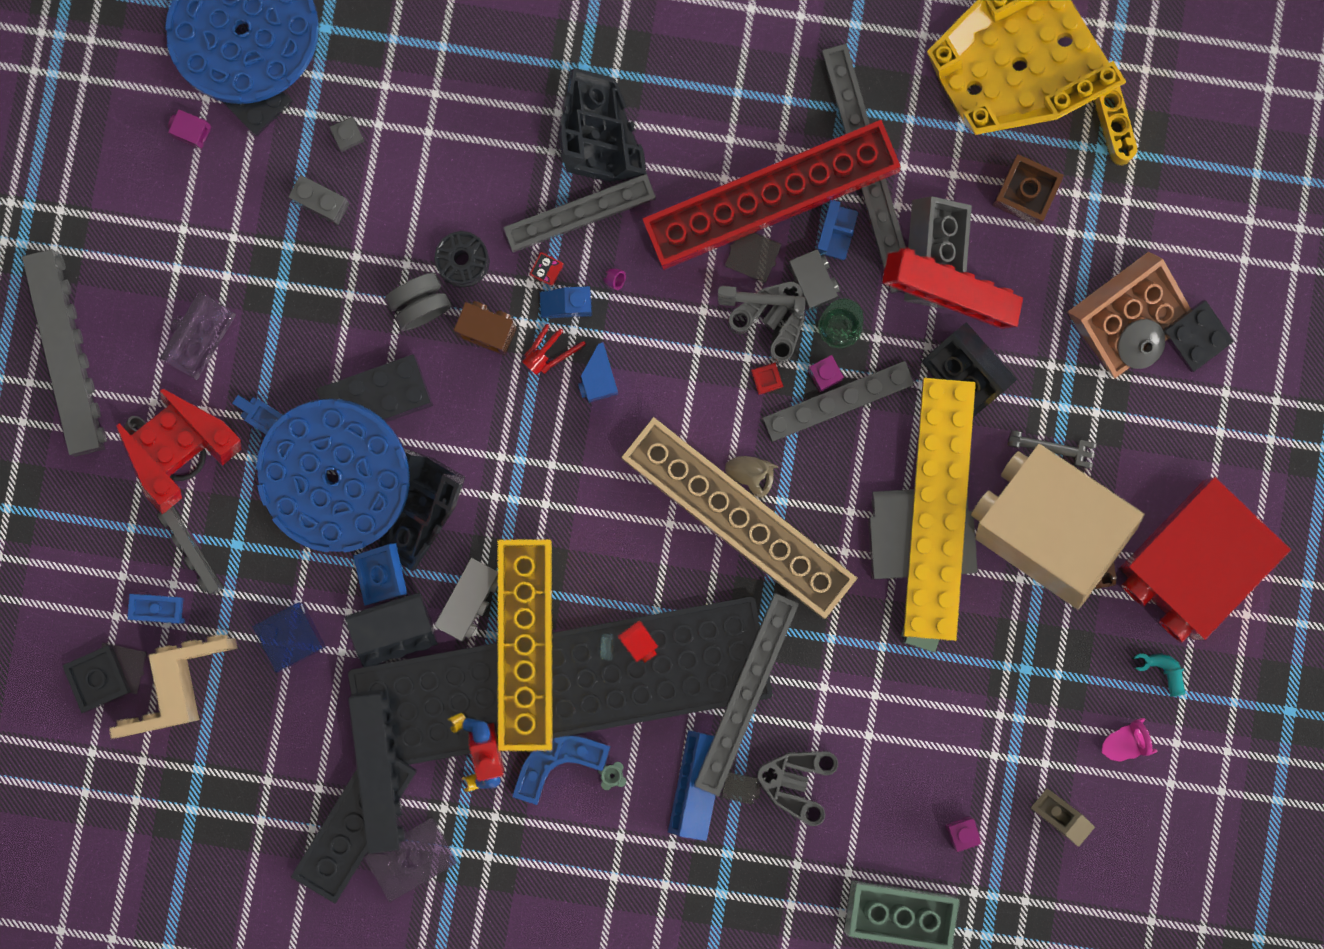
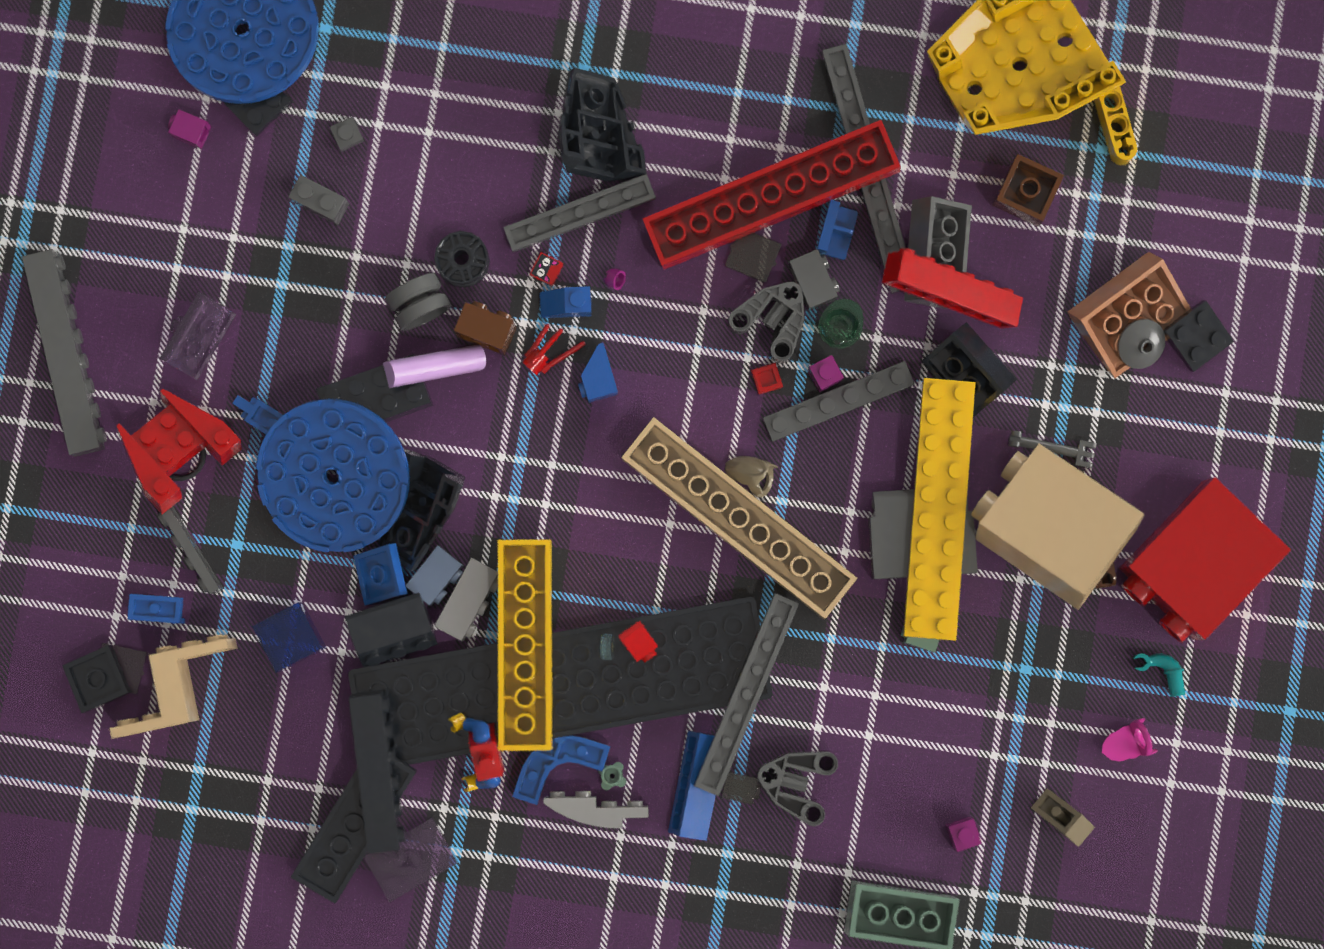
dark grey hinge [124,416,146,435] -> none
dark grey hinge [718,286,805,319] -> none
none -> lavender brick [383,344,486,388]
none -> sand blue brick [406,546,464,606]
none -> light grey slope [544,791,648,828]

